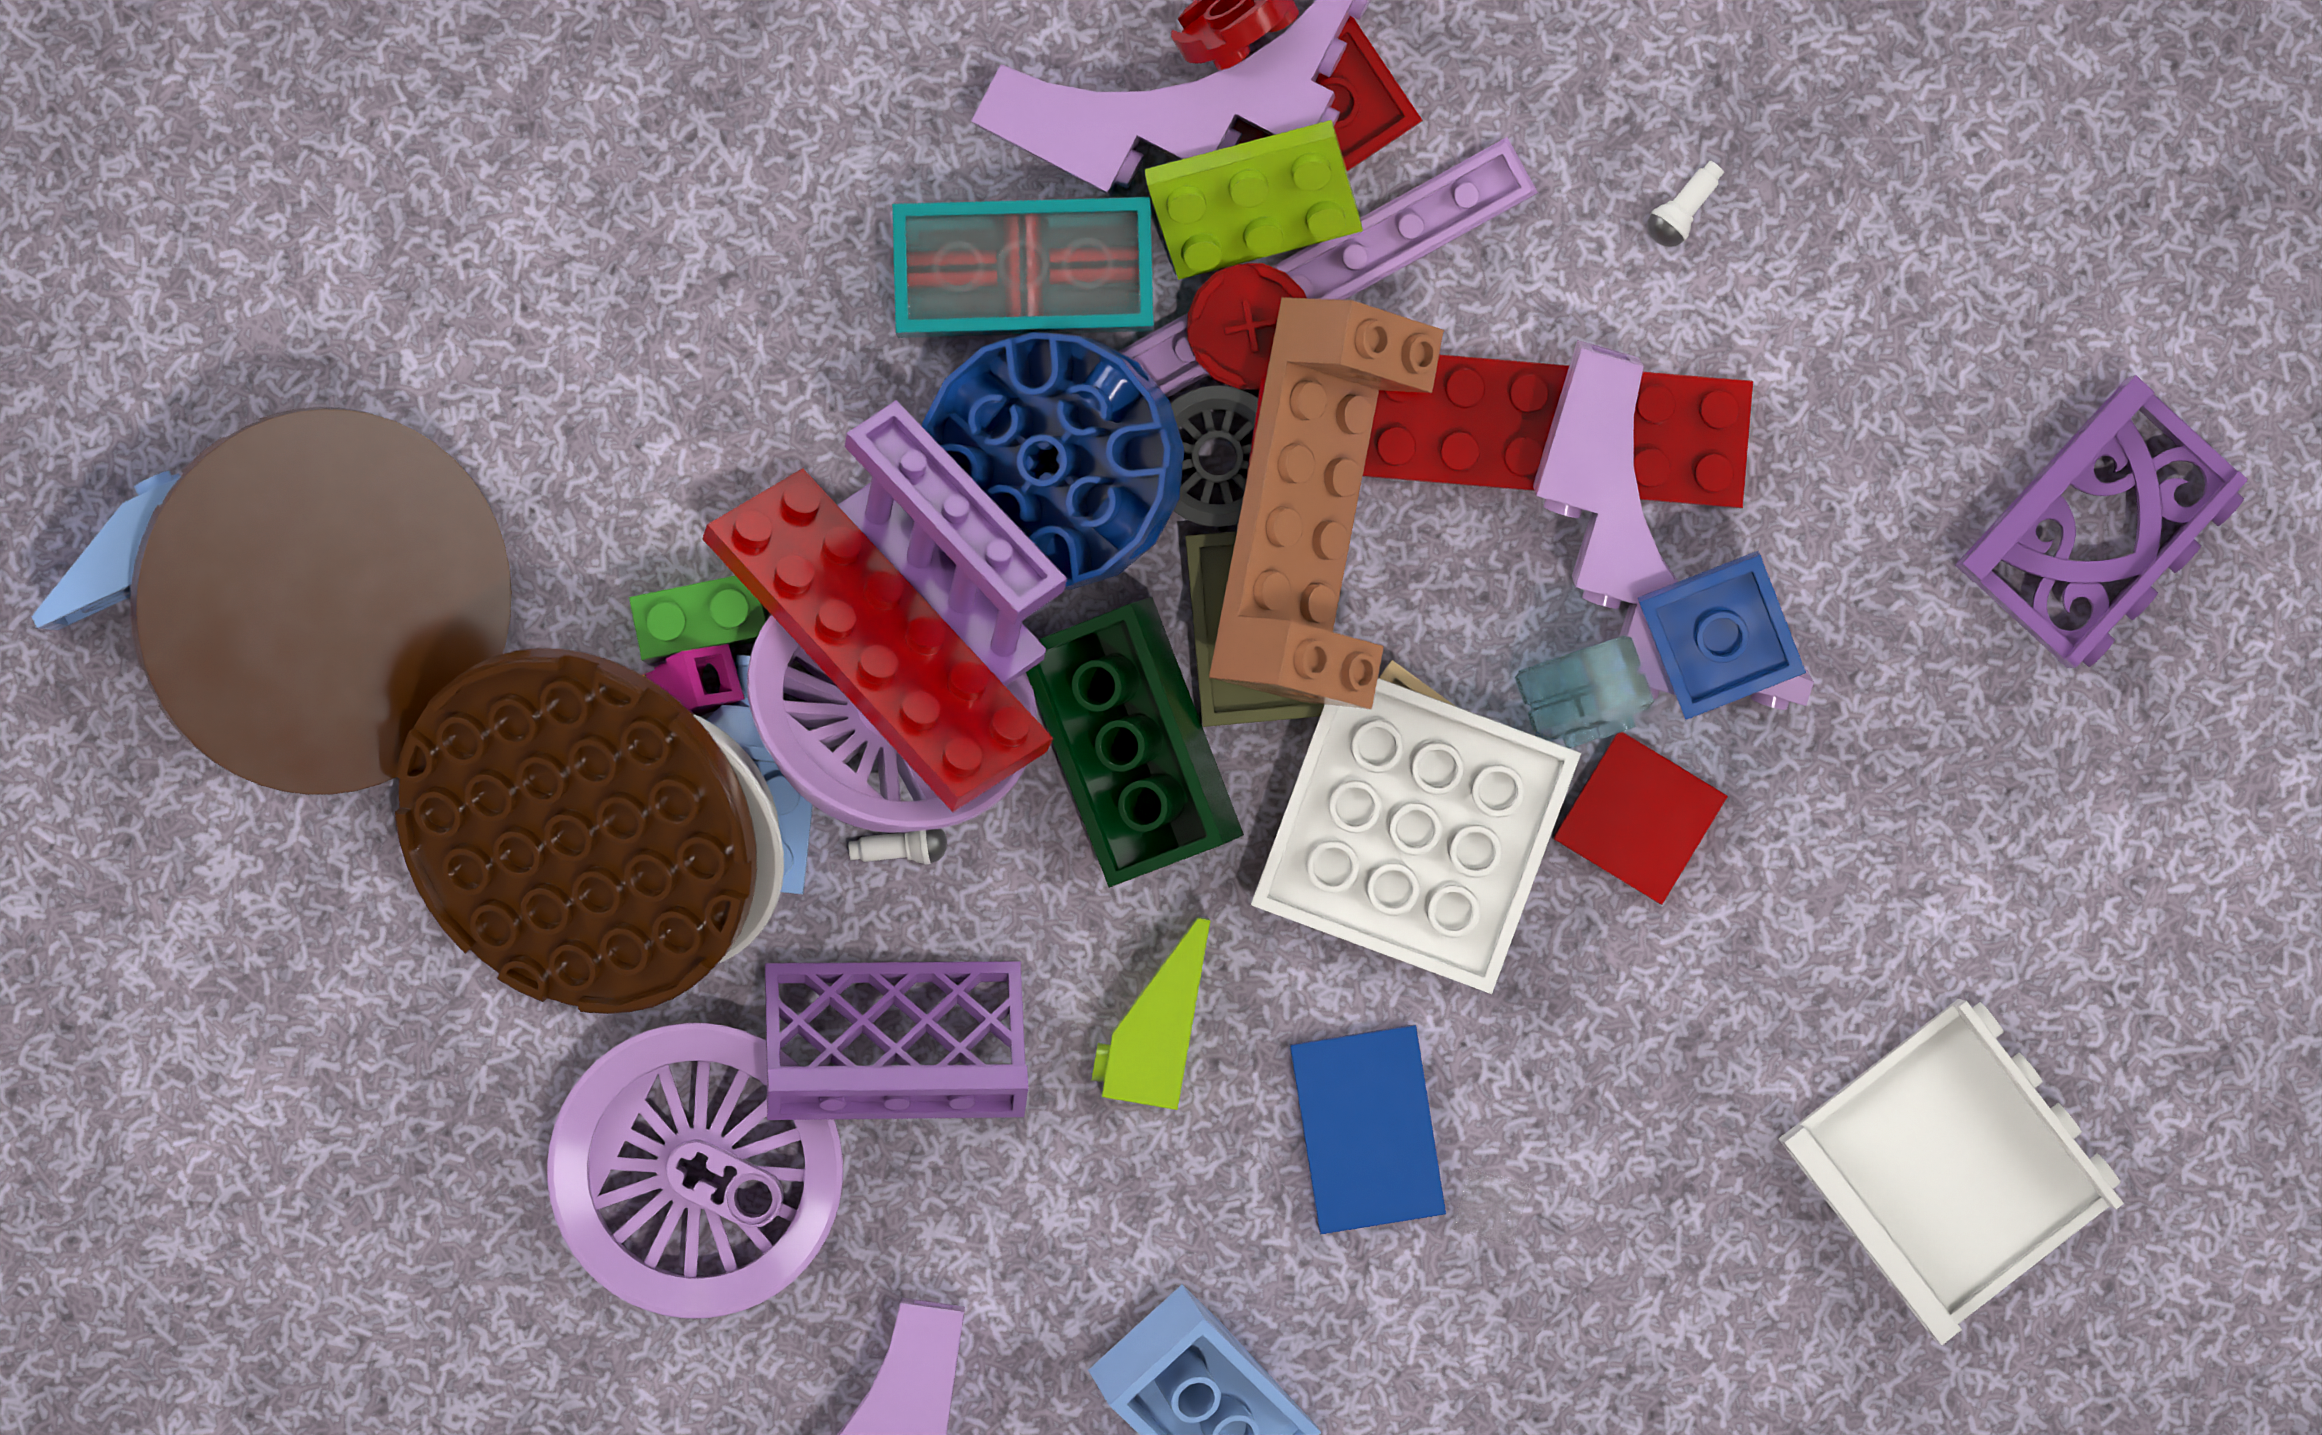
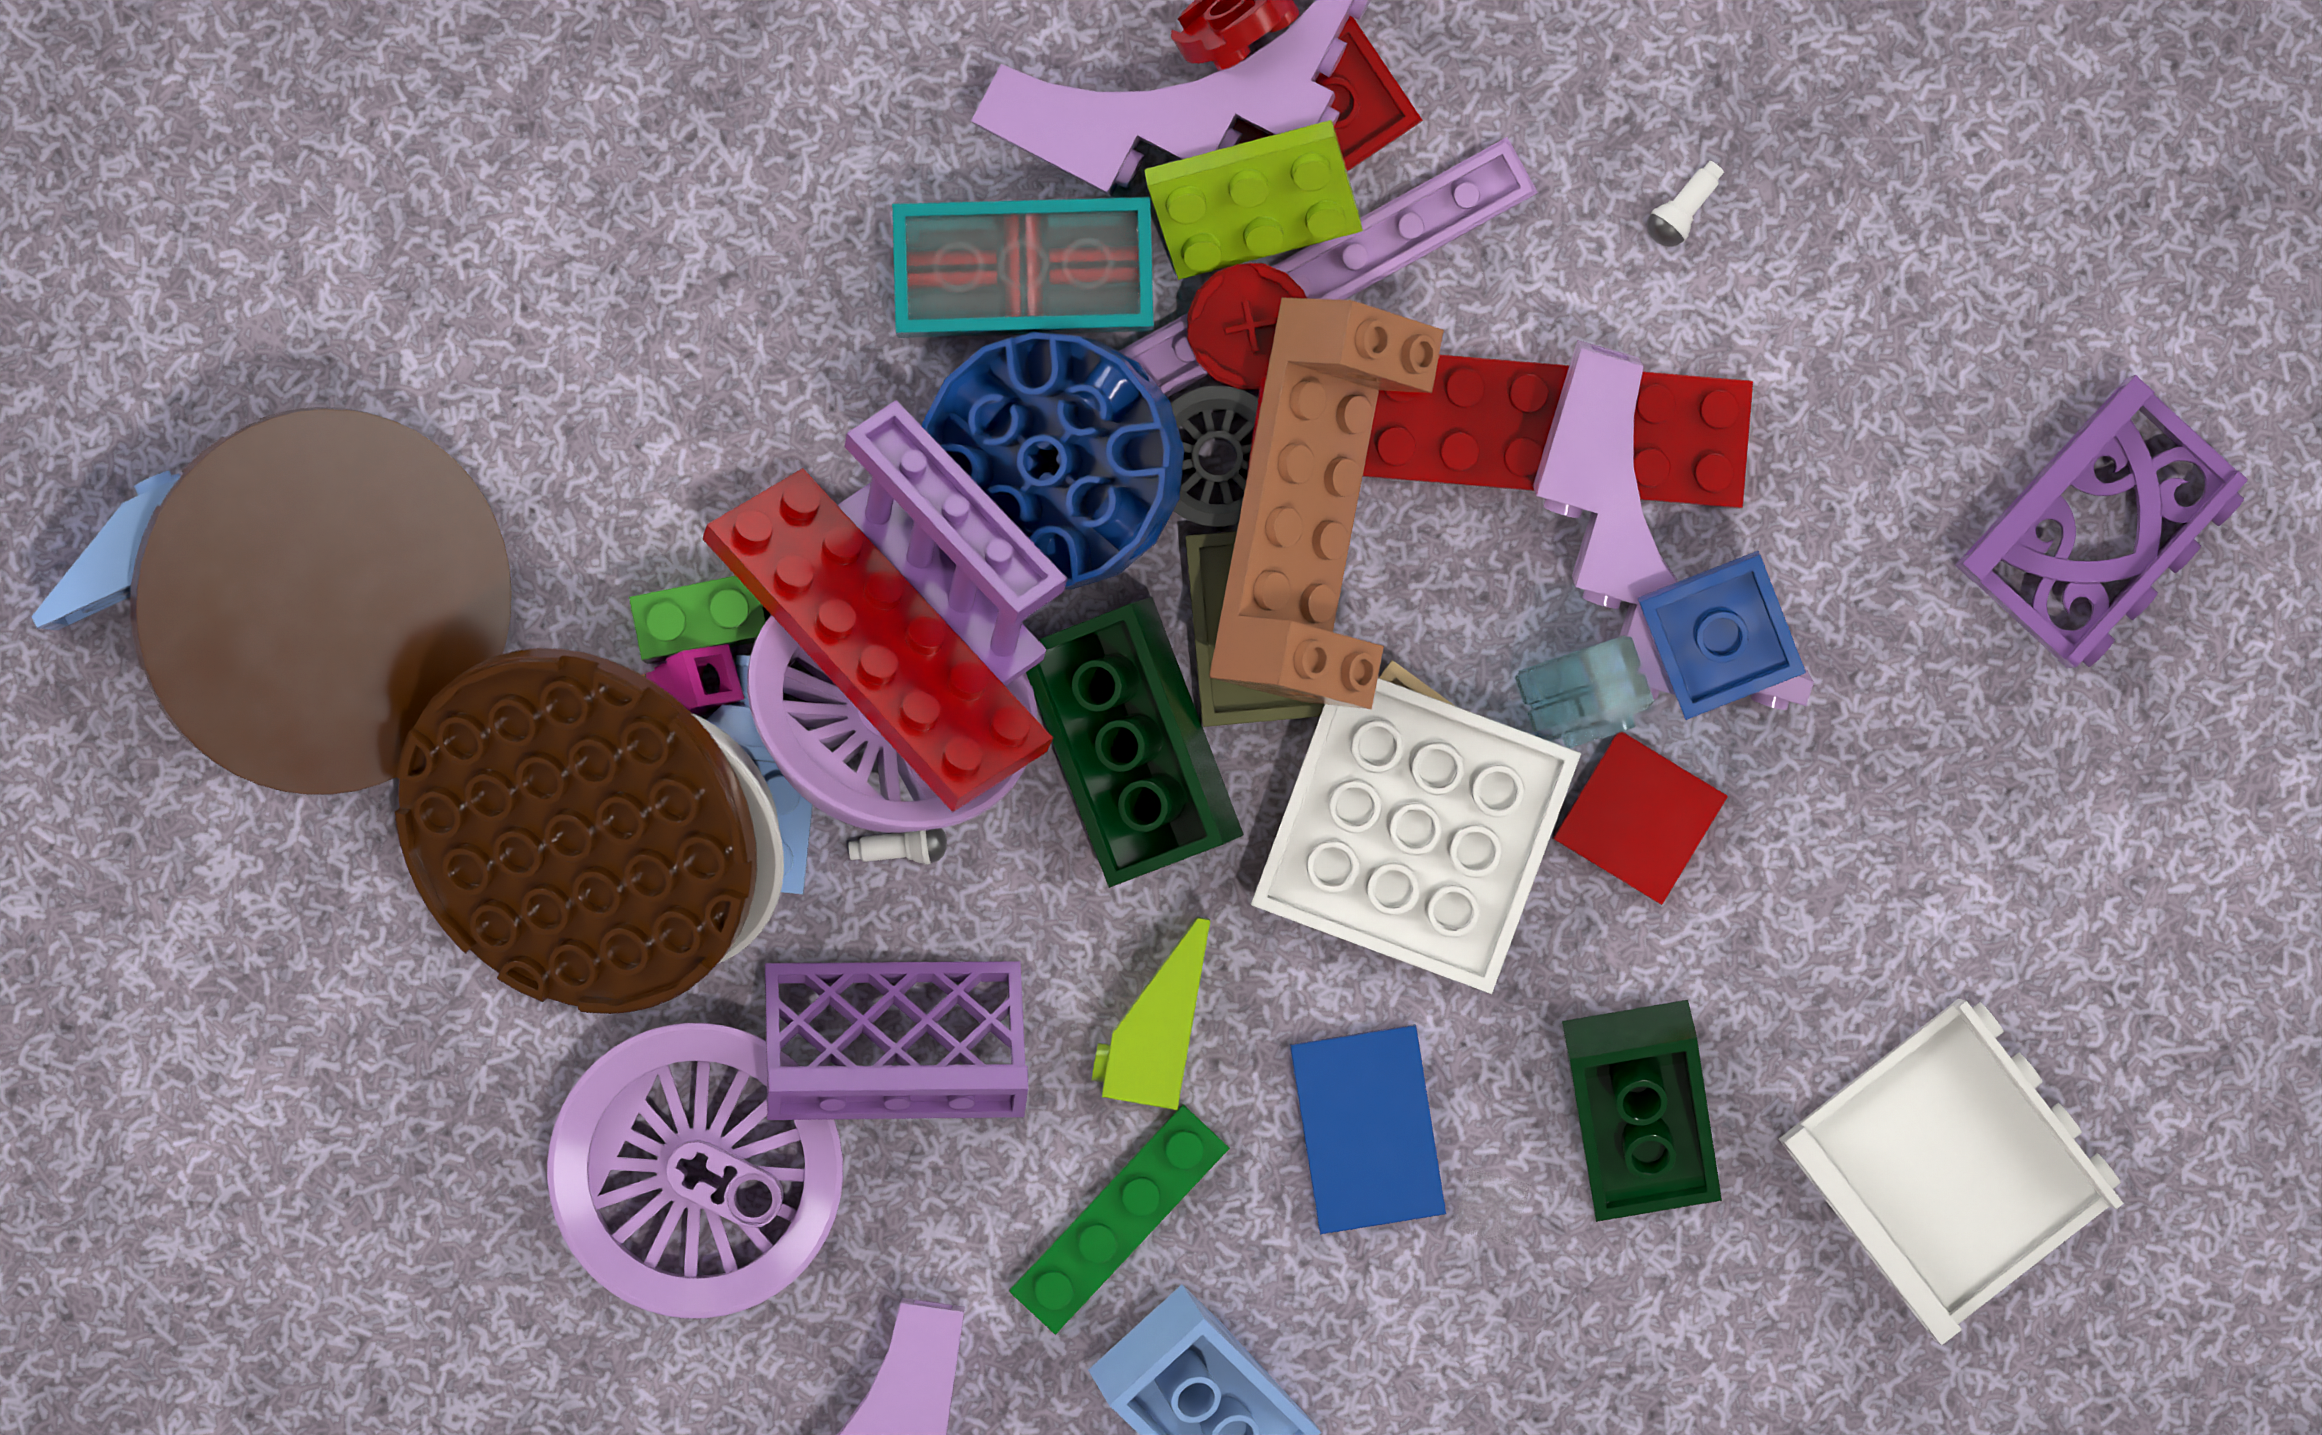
none -> green plate [1009,1104,1230,1335]
none -> dark green slope [1562,1000,1722,1222]

